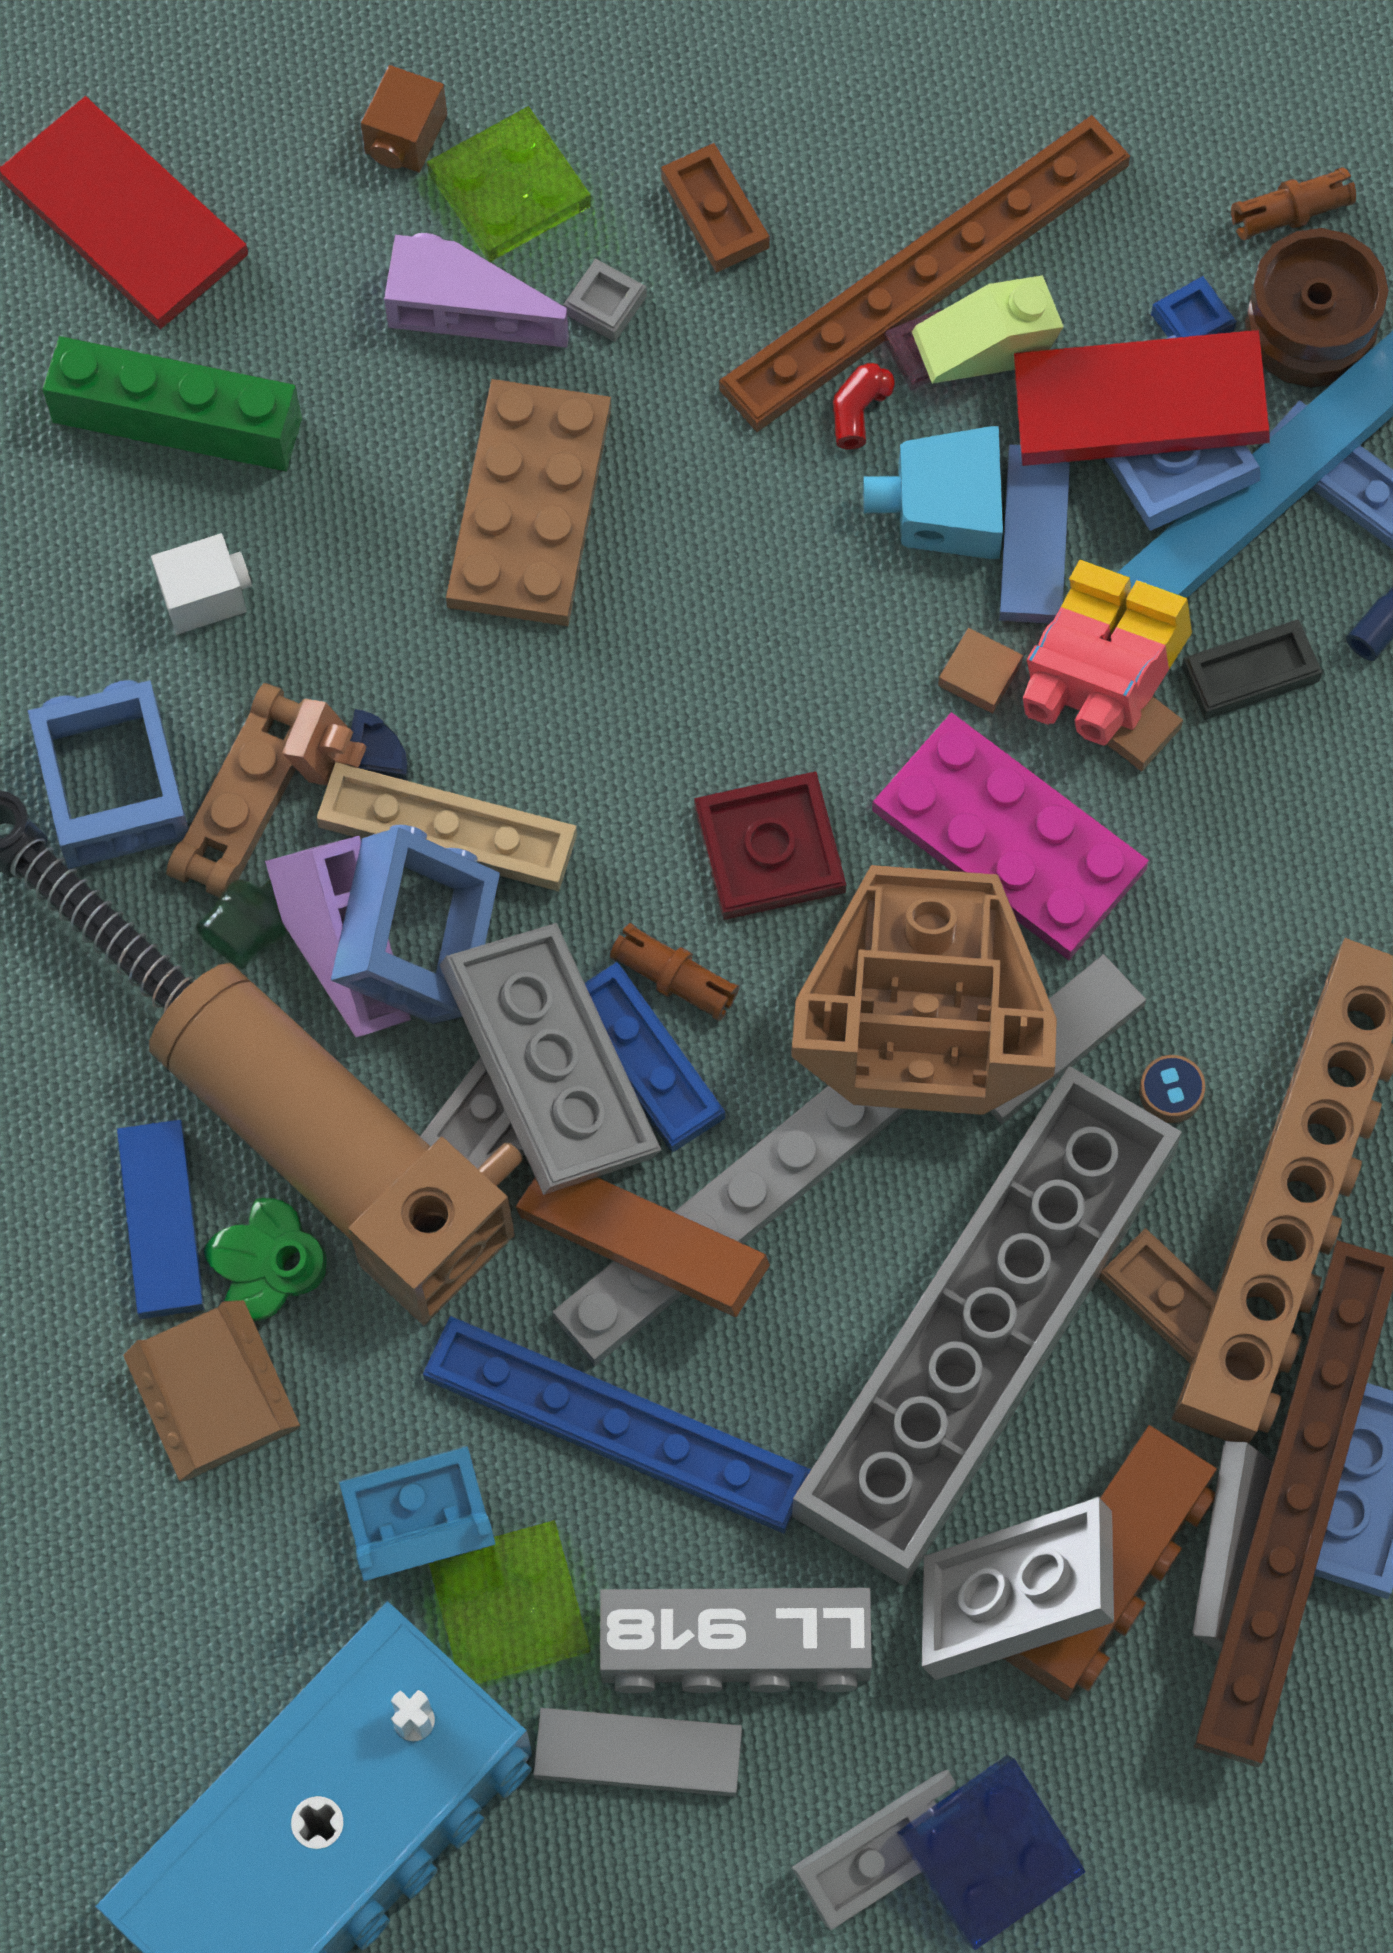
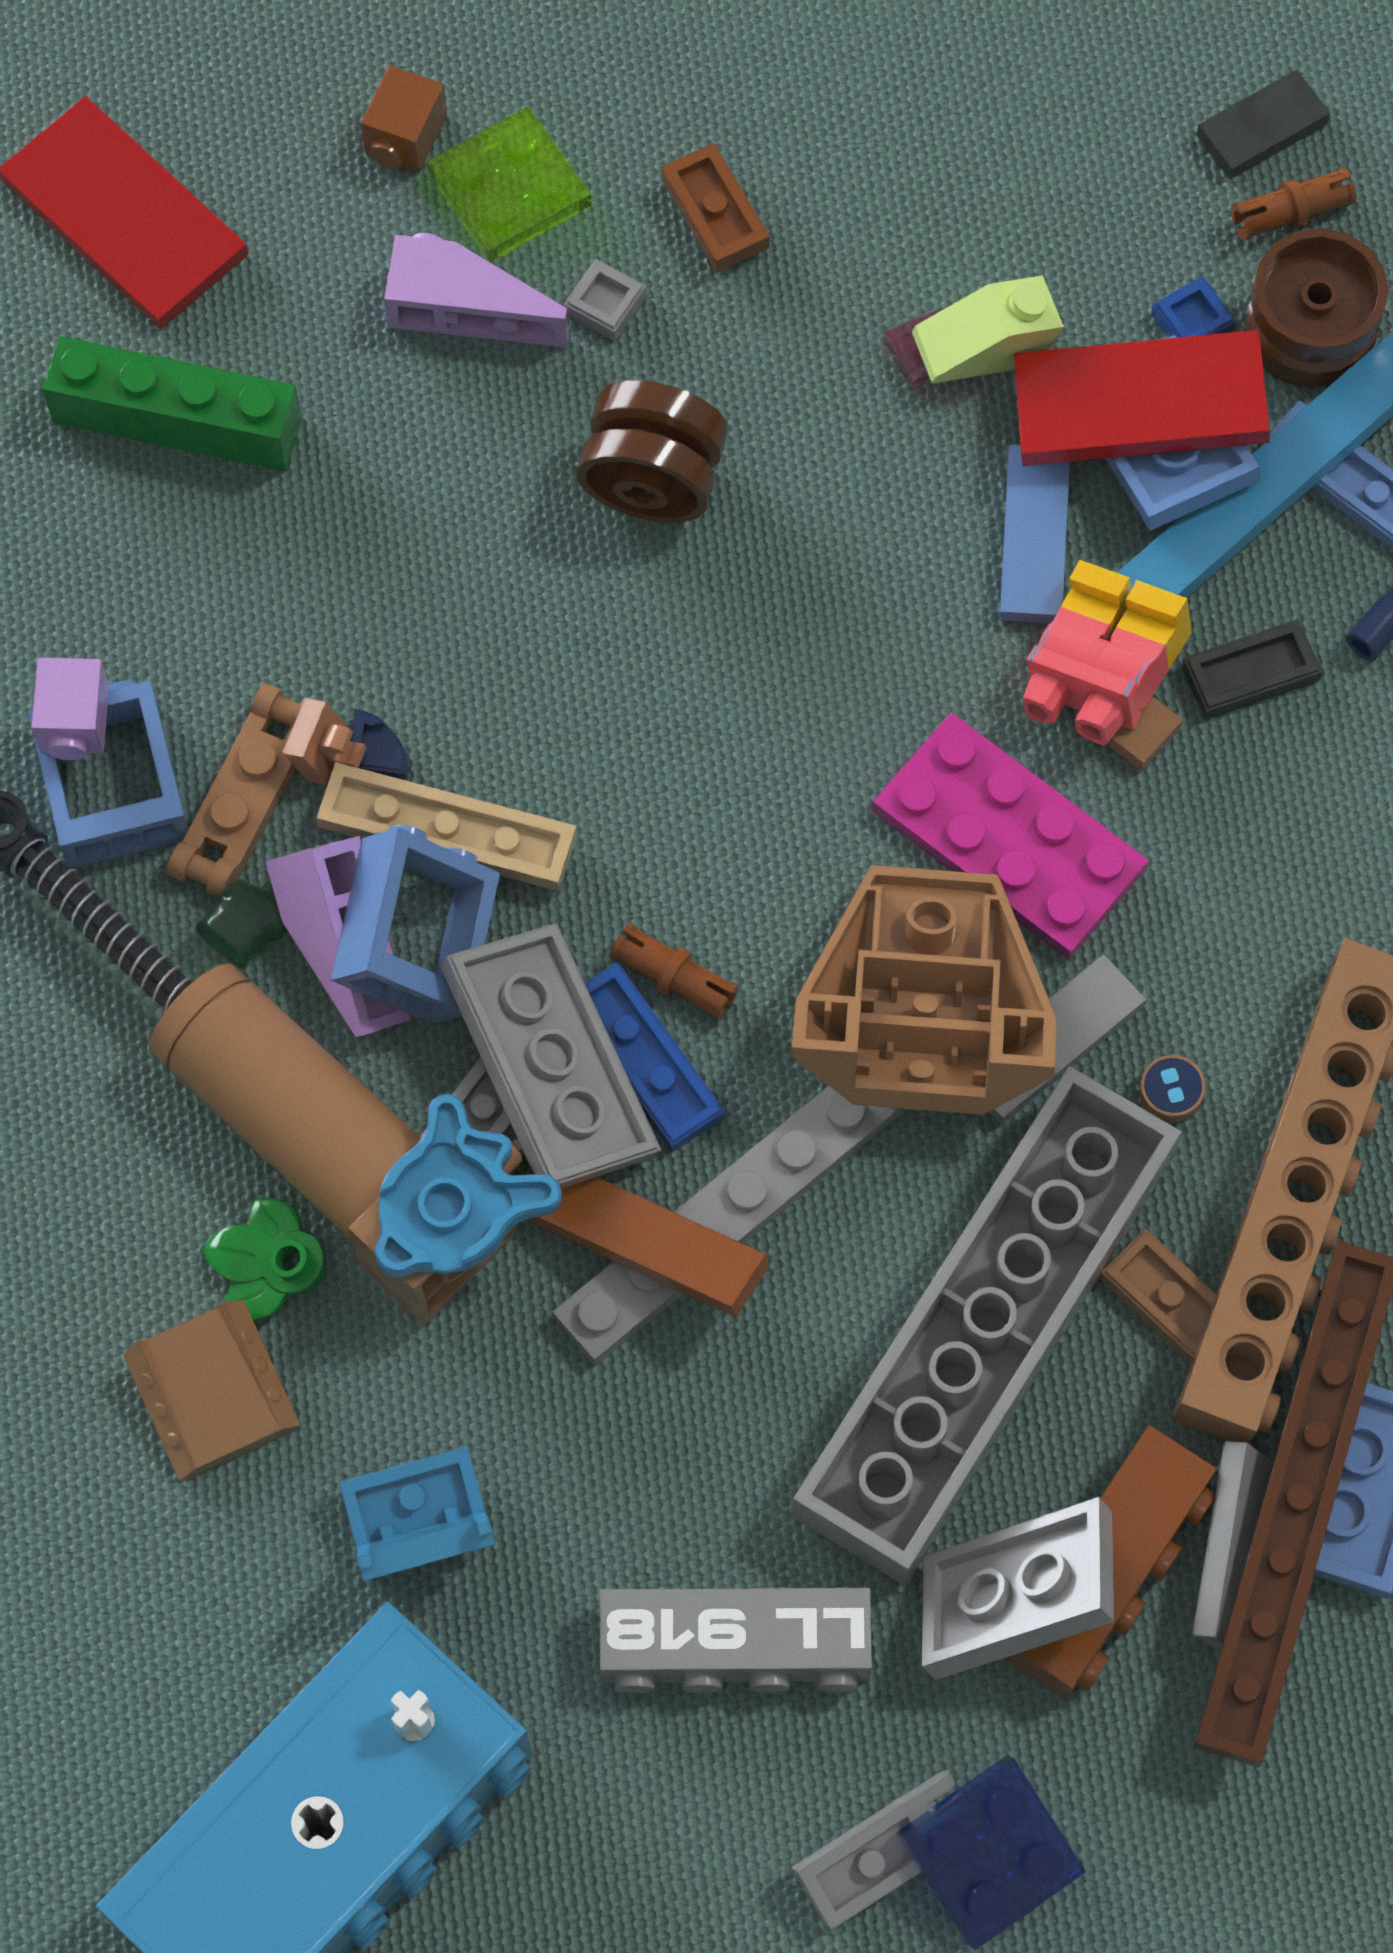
blue tile [117,1119,205,1319] -> none
white brick [151,533,252,635] -> none
blue tile [423,1316,811,1534] -> none
clear neon green plate [428,1520,591,1684] -> none
medium nougat plate [446,379,612,626] -> none
light grey tile [534,1708,742,1797] -> none
dark red tile [694,771,847,920] -> none
dark orange tile [719,115,1130,432] -> none
red arm [833,363,895,450] -> none
medium azure torso [863,426,1003,559] -> none
medium nougat tile [938,628,1023,714] -> none
none -> lavender brick [31,658,109,760]
none -> dark azure tile [375,1094,562,1278]
none -> reddish brown wheel [577,380,728,523]
none -> pearl dark grey tile [1196,69,1330,179]

